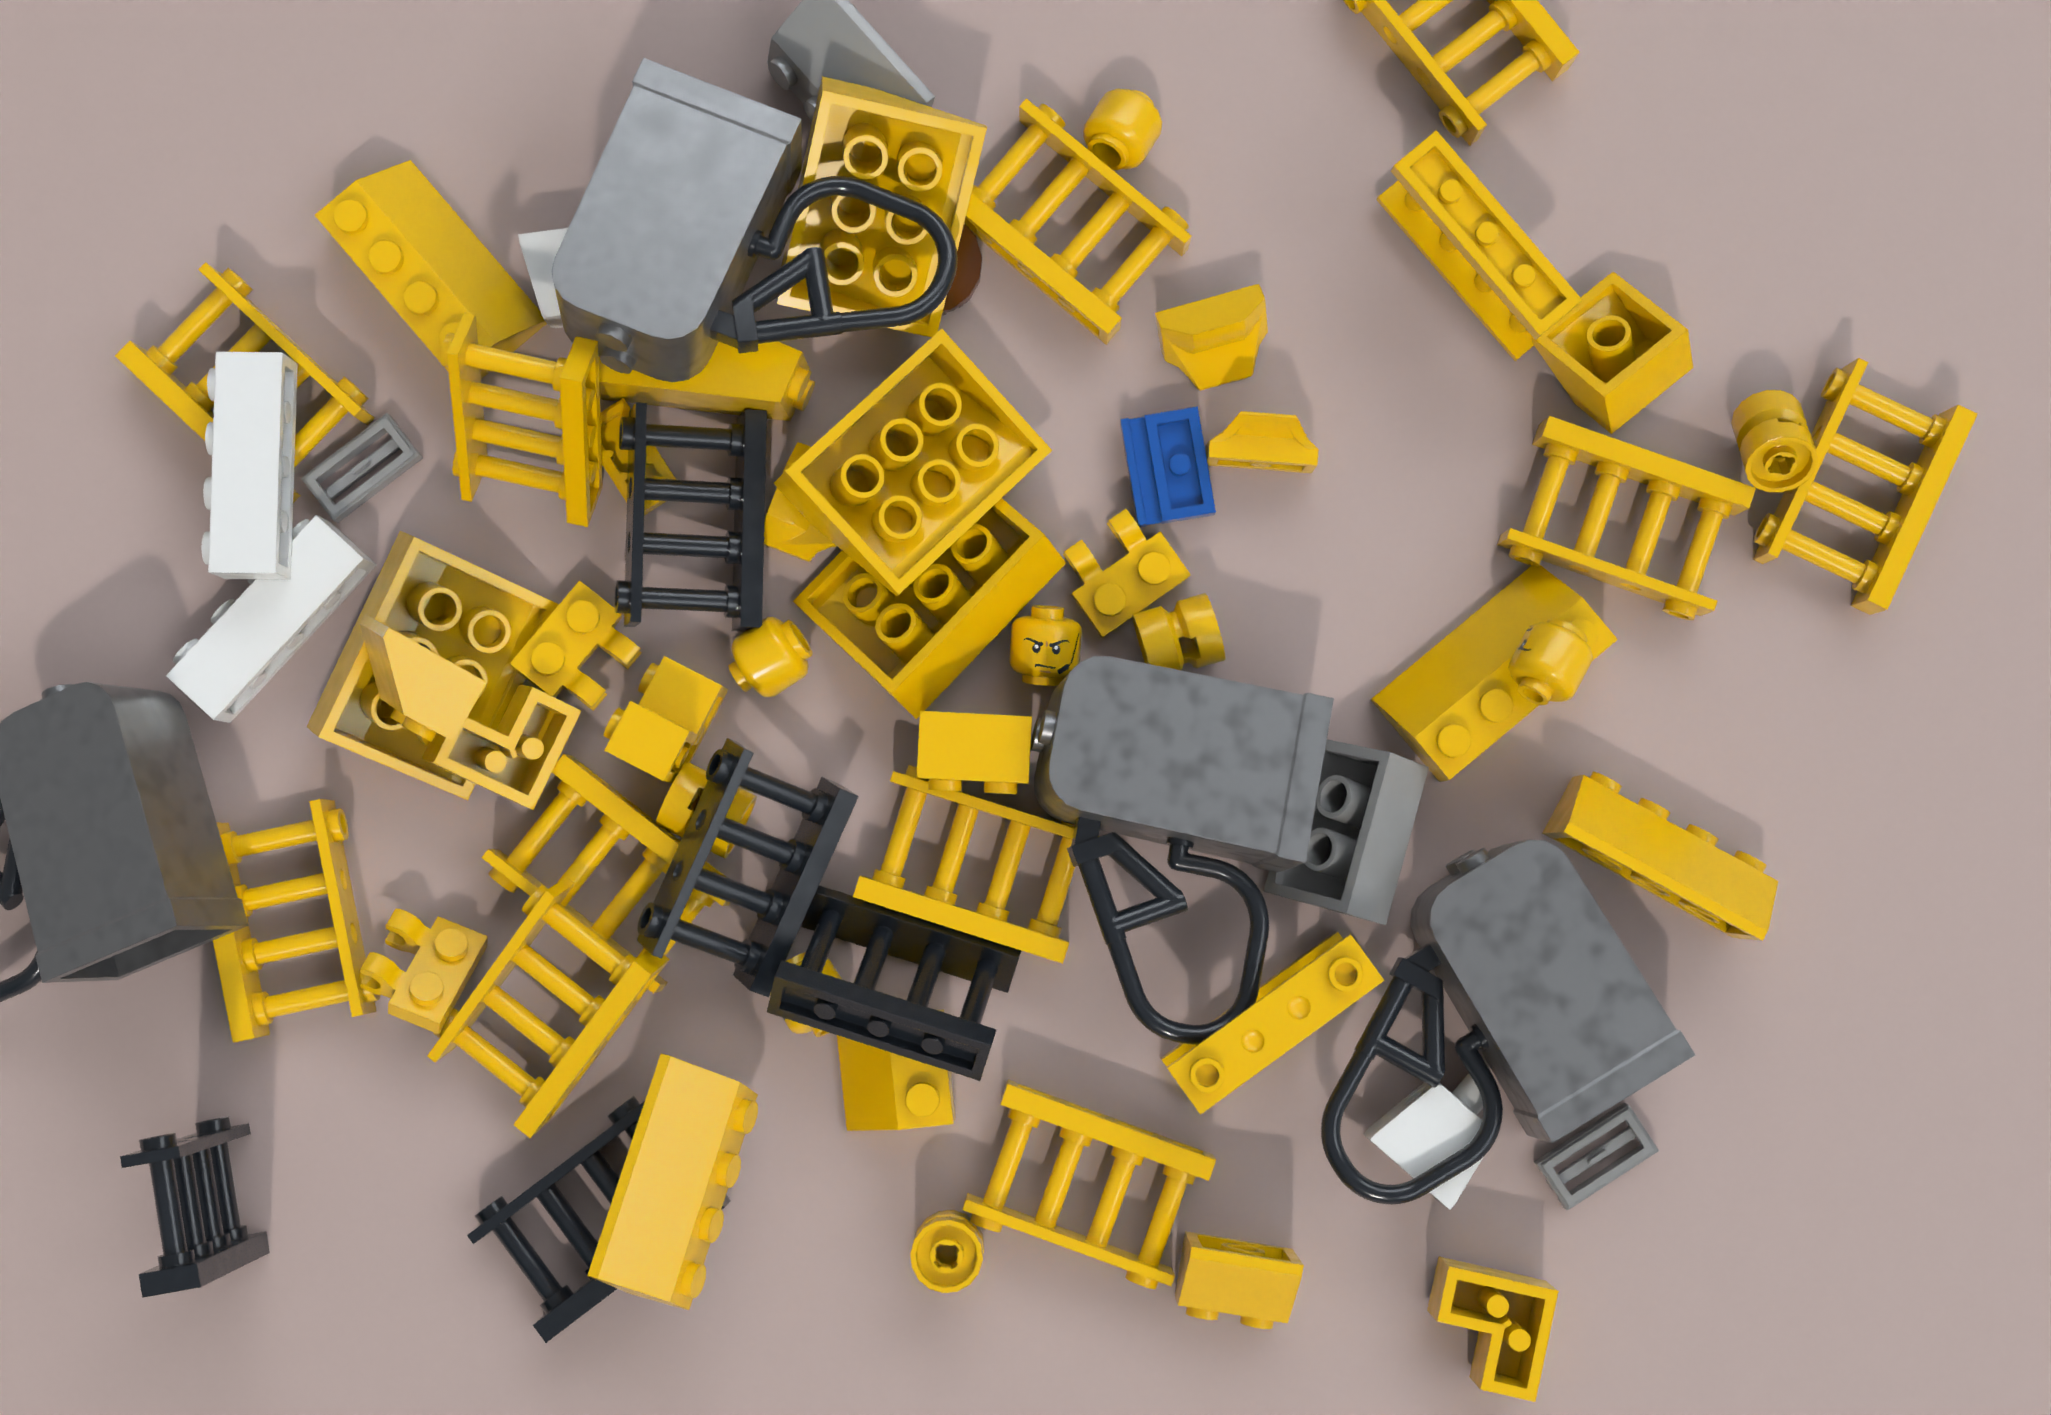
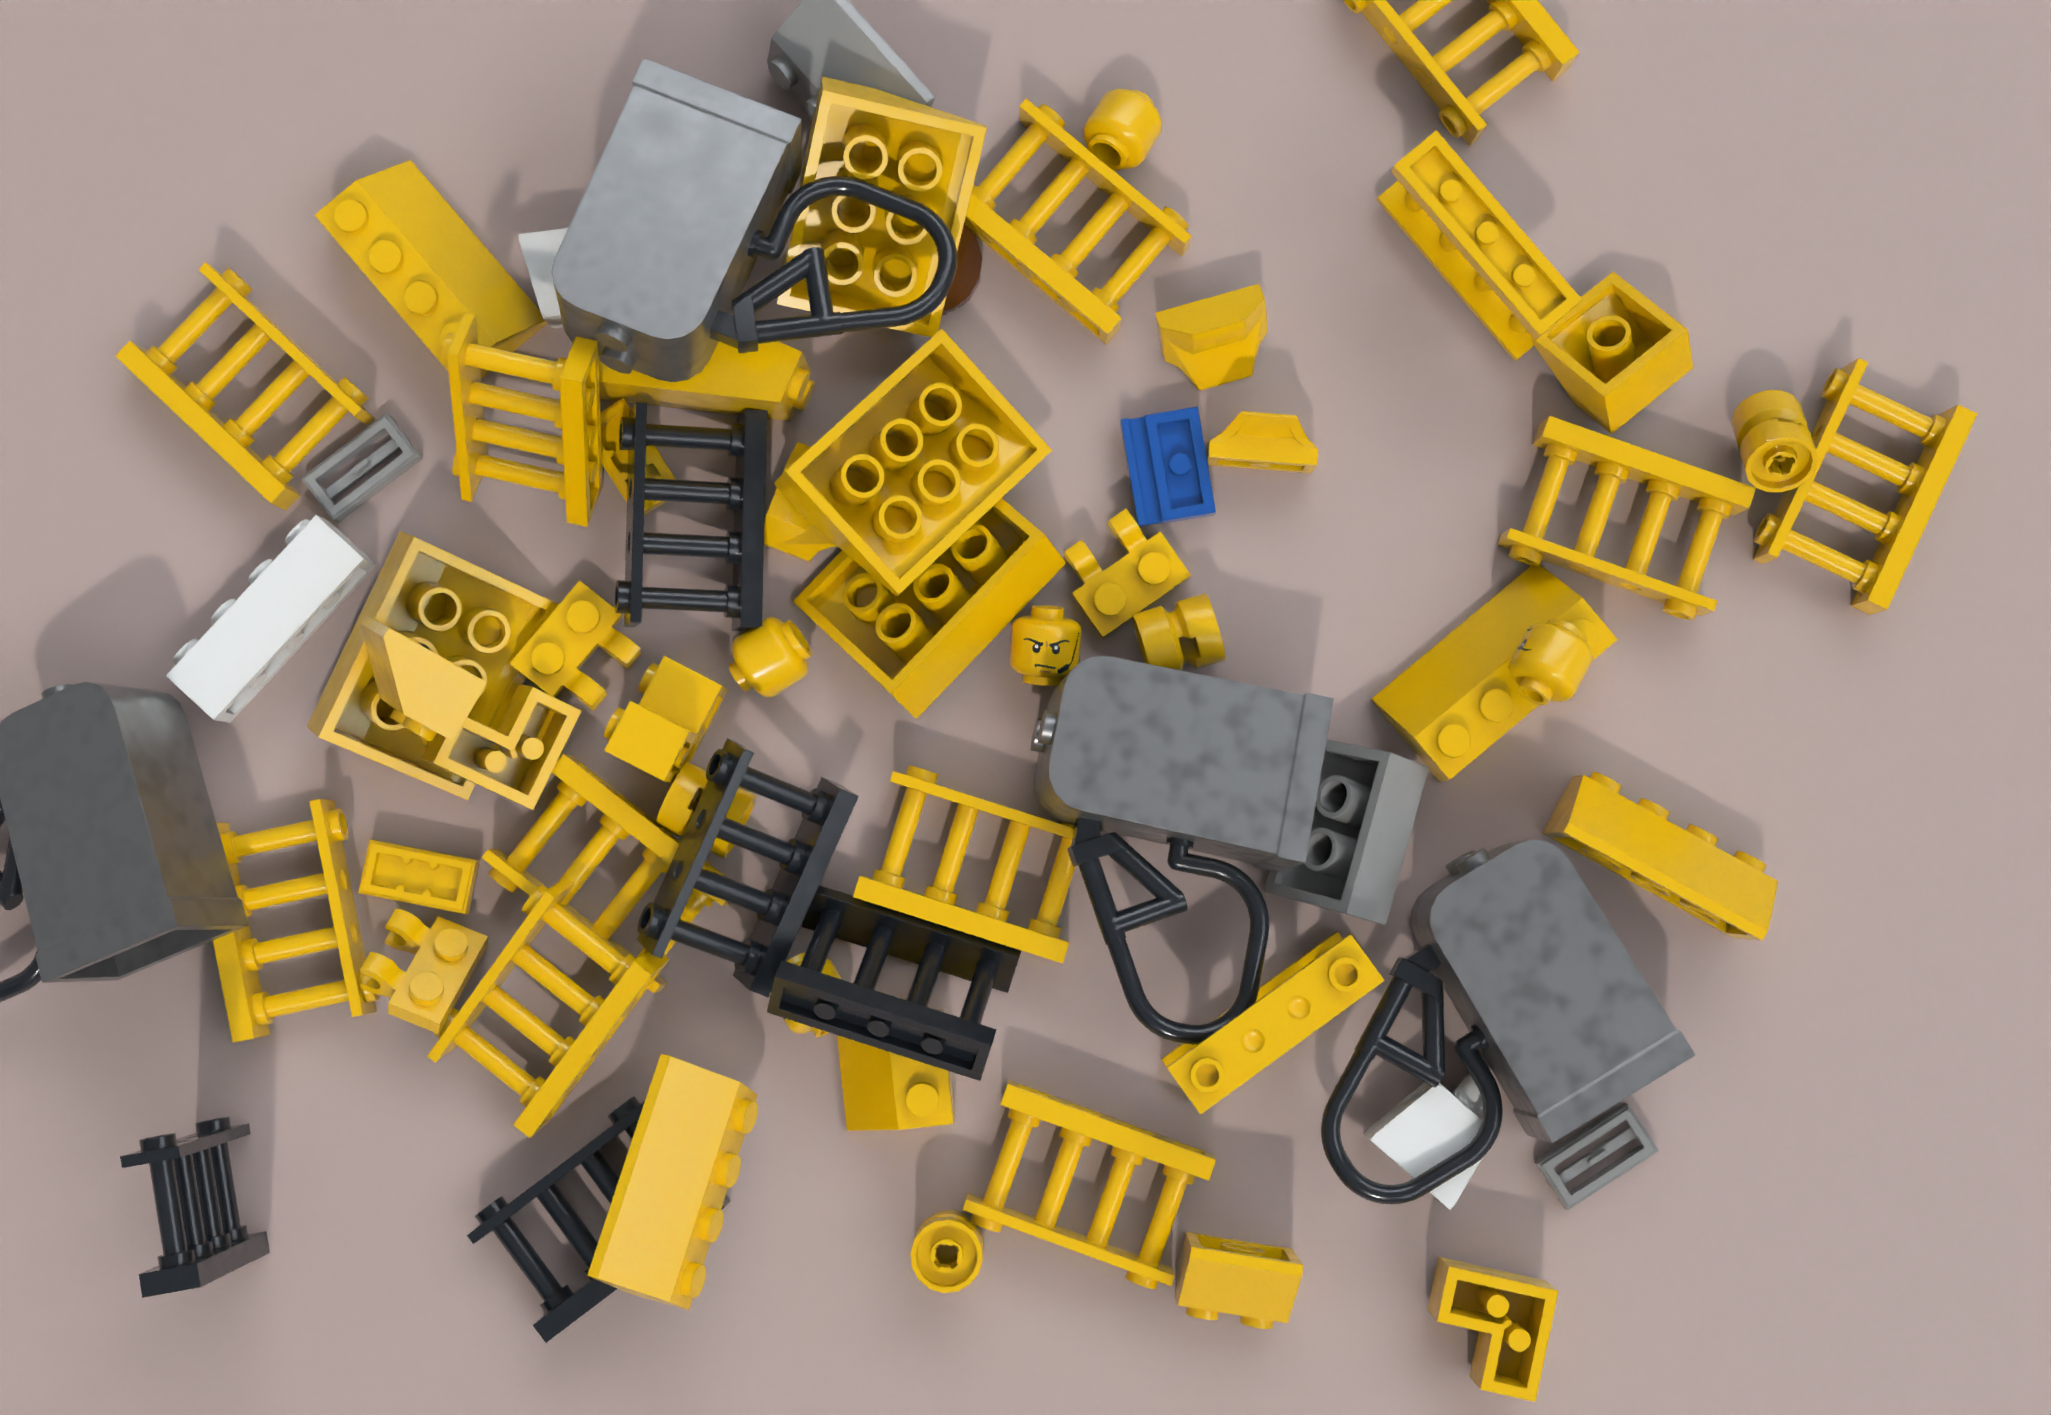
white brick [201,352,298,580] -> none
yellow slope [916,711,1032,794] -> none
none -> yellow plate [358,839,480,914]

